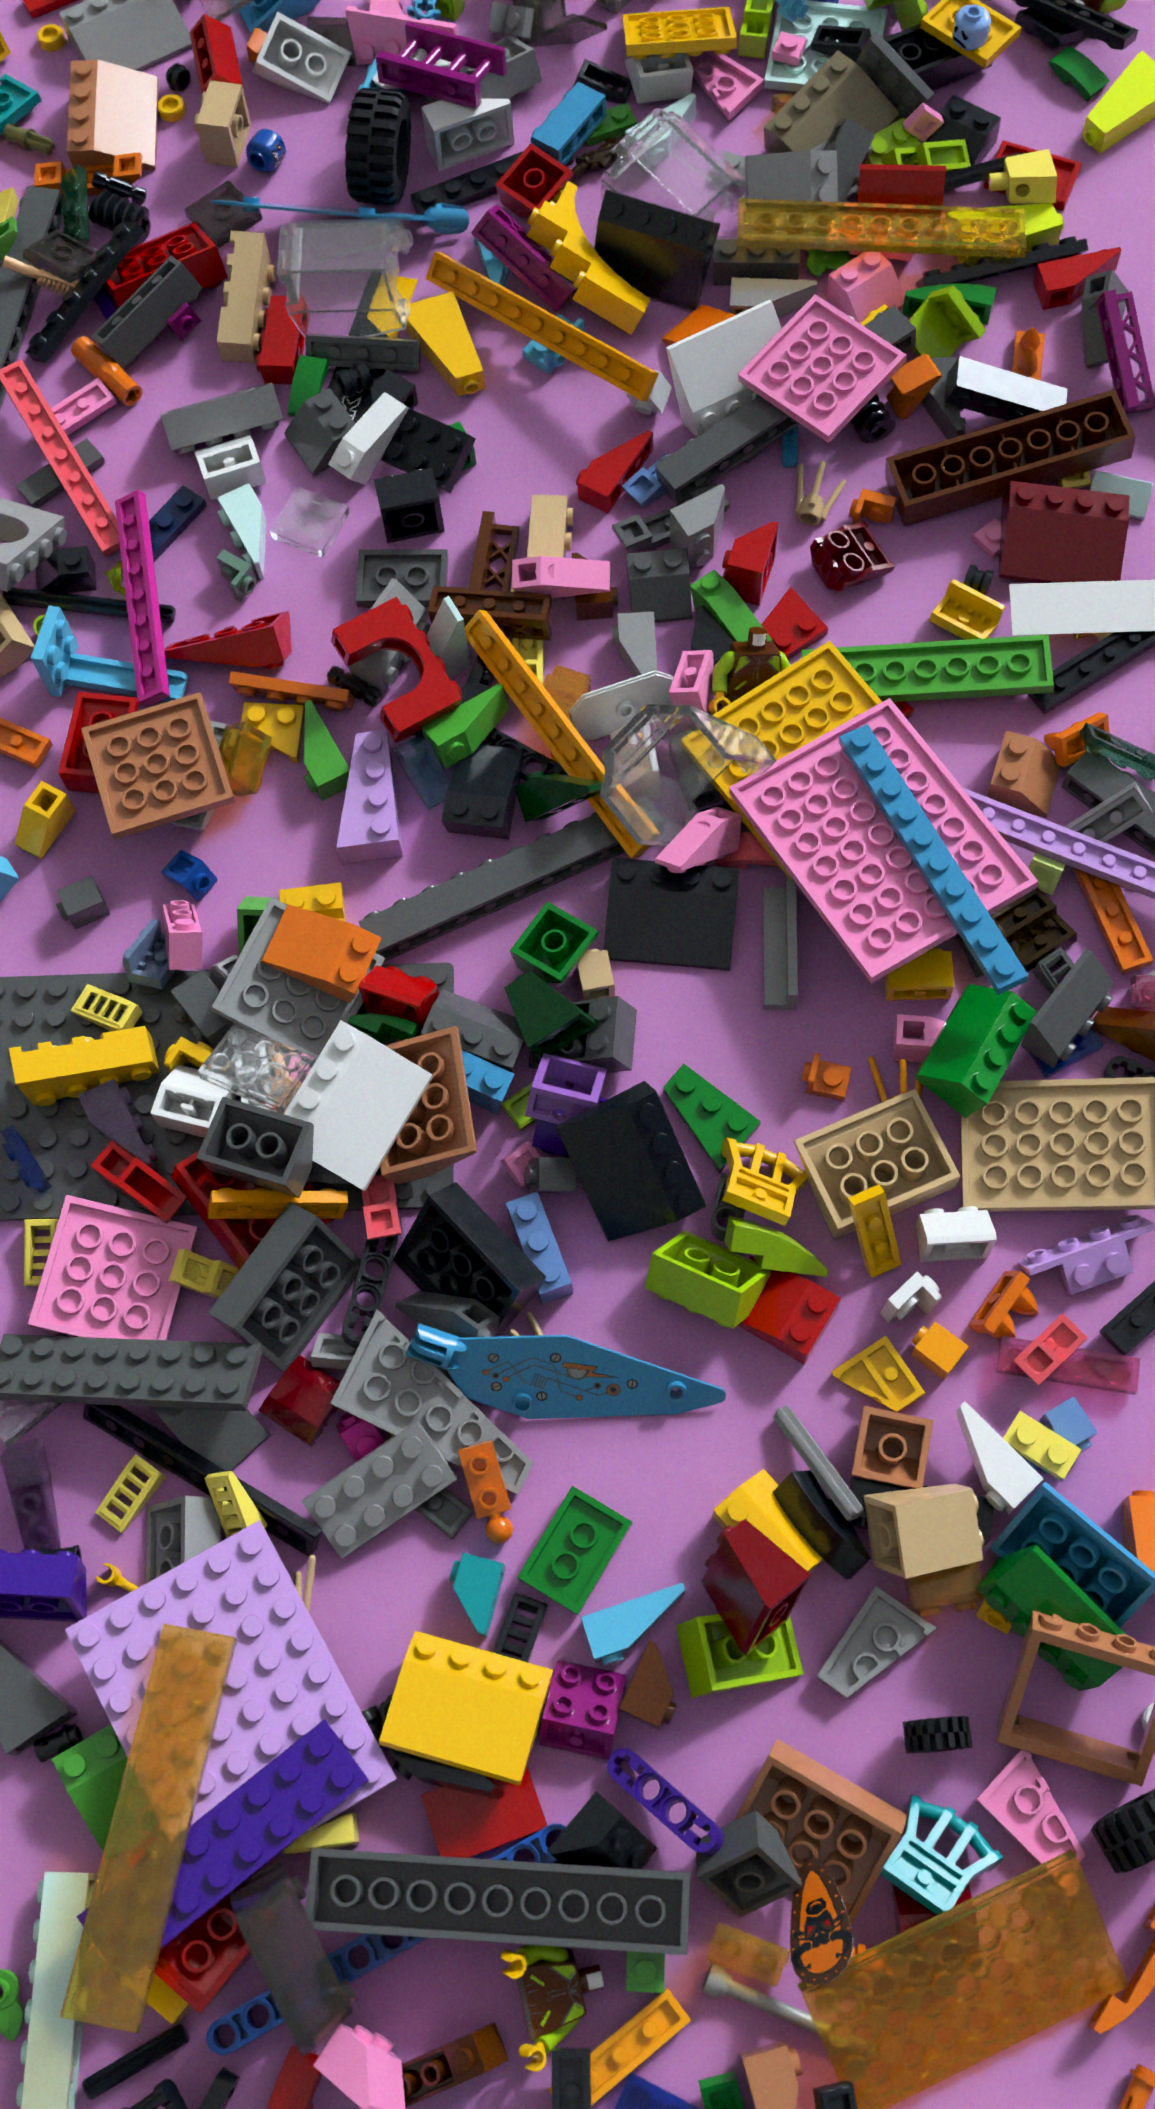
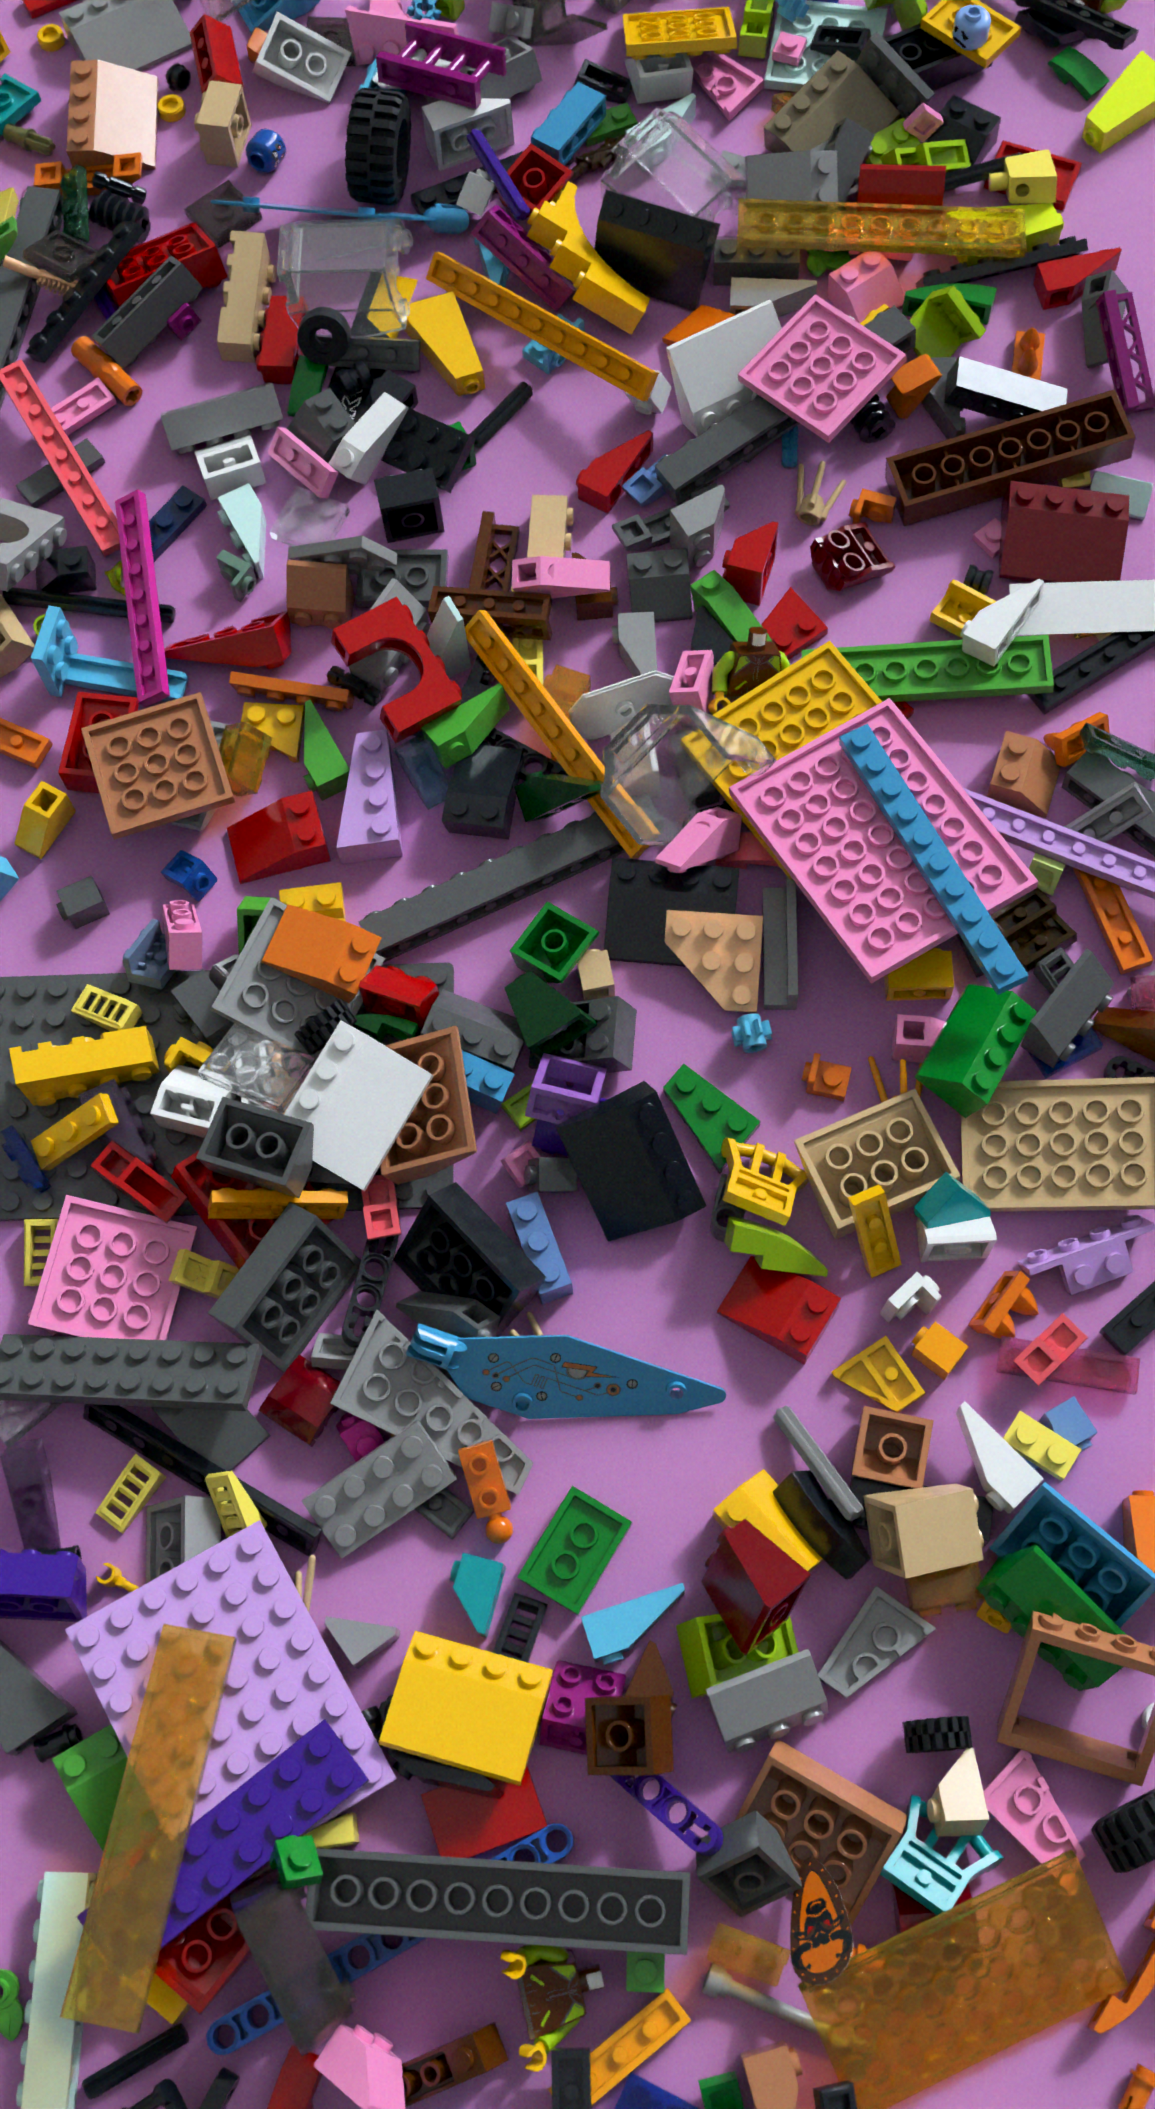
black slope [547,1791,658,1869] -> none
lime slope [645,1230,772,1329] -> none
none -> yellow plate [31,1093,119,1170]
none -> red slope [227,791,331,884]
none -> bright pink plate [268,427,339,499]
none -> green bracket [269,1835,323,1890]
none -> nougat slope [286,560,355,629]
none -> light grey plate [288,536,397,575]
none -> black tyre [294,999,357,1056]
none -> black tyre [297,307,351,365]
none -> light grey slope [325,1616,400,1669]
none -> white brick [456,168,495,217]
none -> dark purple axle [467,129,530,221]
none -> black axle [469,382,533,448]
none -> reddish brown slope [585,1694,674,1775]
none -> light nougat plate [665,910,763,1013]
none -> light grey slope [706,1649,829,1753]
none -> medium azure gear [731,1014,772,1053]
none -> teal slope [914,1172,991,1229]
none -> slope [927,1748,989,1837]
none -> white slope [960,579,1044,666]

